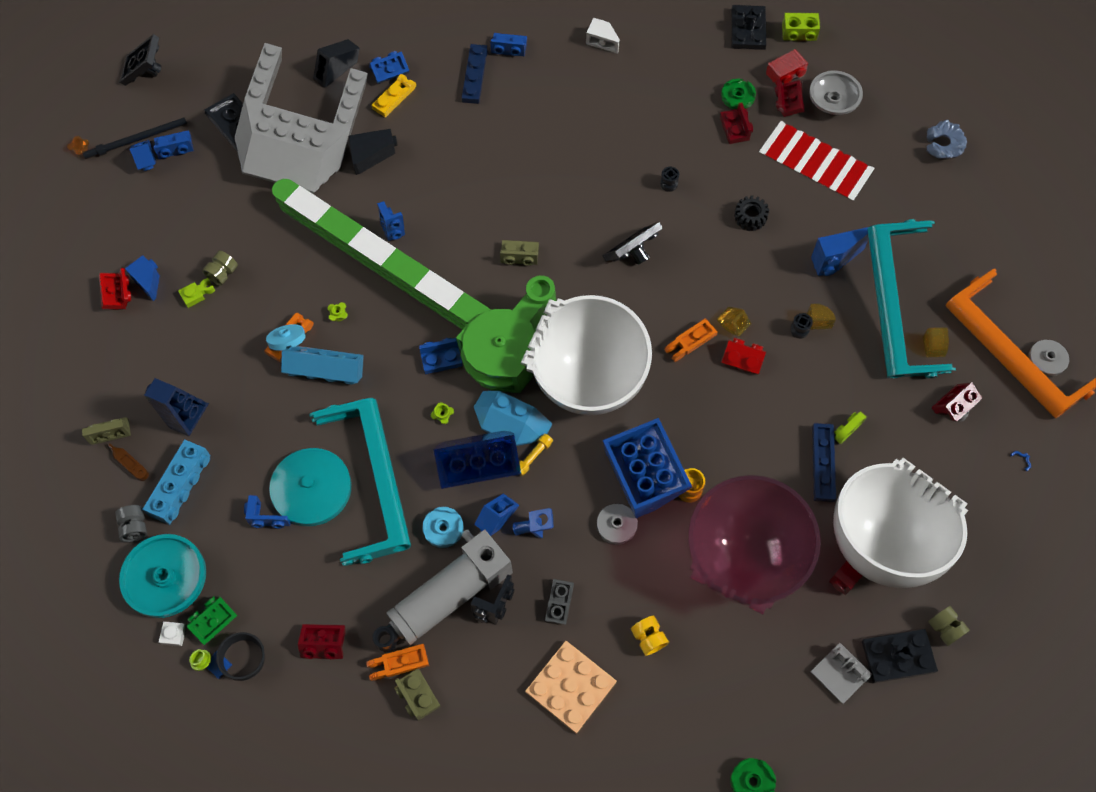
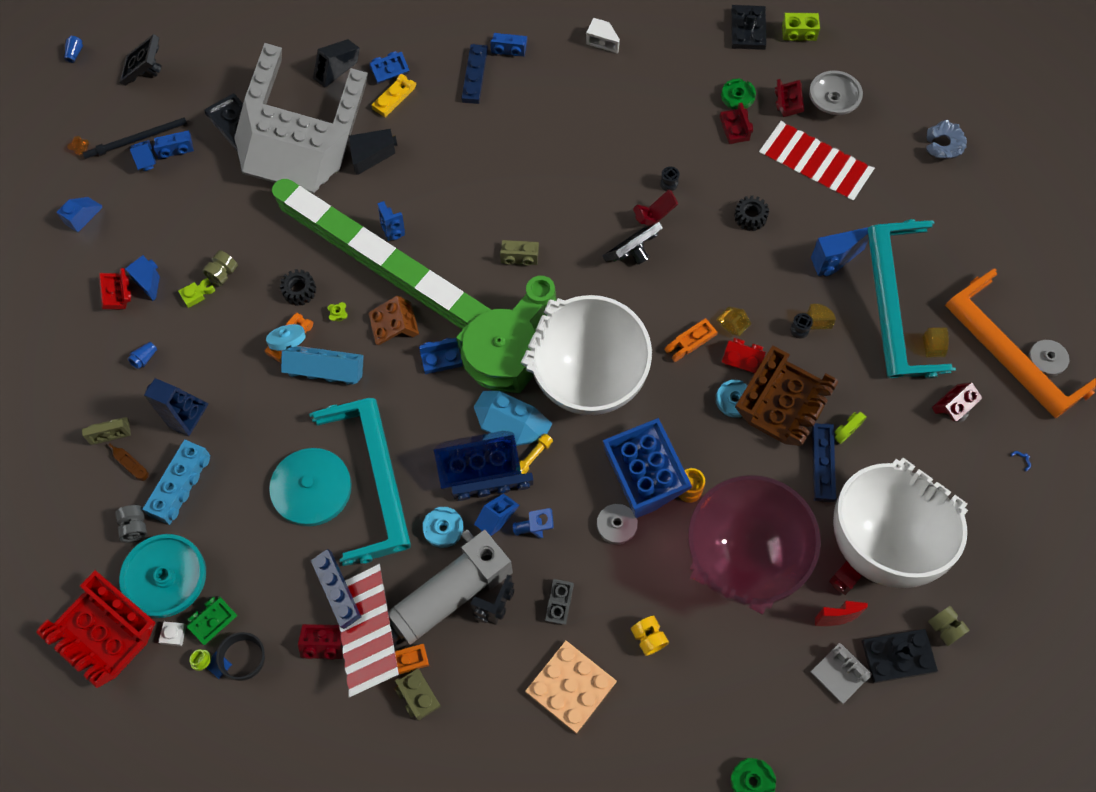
blue bracket [244,495,291,529] -> none
lime plate [431,402,454,424] -> none
red brick [766,49,808,86] -> none
none -> red slope [36,570,156,688]
none -> blue slope [57,197,103,232]
none -> blue cone [64,36,83,63]
none -> blue cone [127,342,157,369]
none -> black tyre [280,269,316,306]
none -> plate [311,549,361,629]
none -> red sticker [339,564,399,697]
none -> dark orange bracket [369,296,419,345]
none -> dark blue plate [452,472,533,501]
none -> dark red bracket [633,190,678,225]
none -> medium azure plate [716,380,748,418]
none -> reddish brown slope [735,345,838,446]
none -> red slope [815,601,868,626]

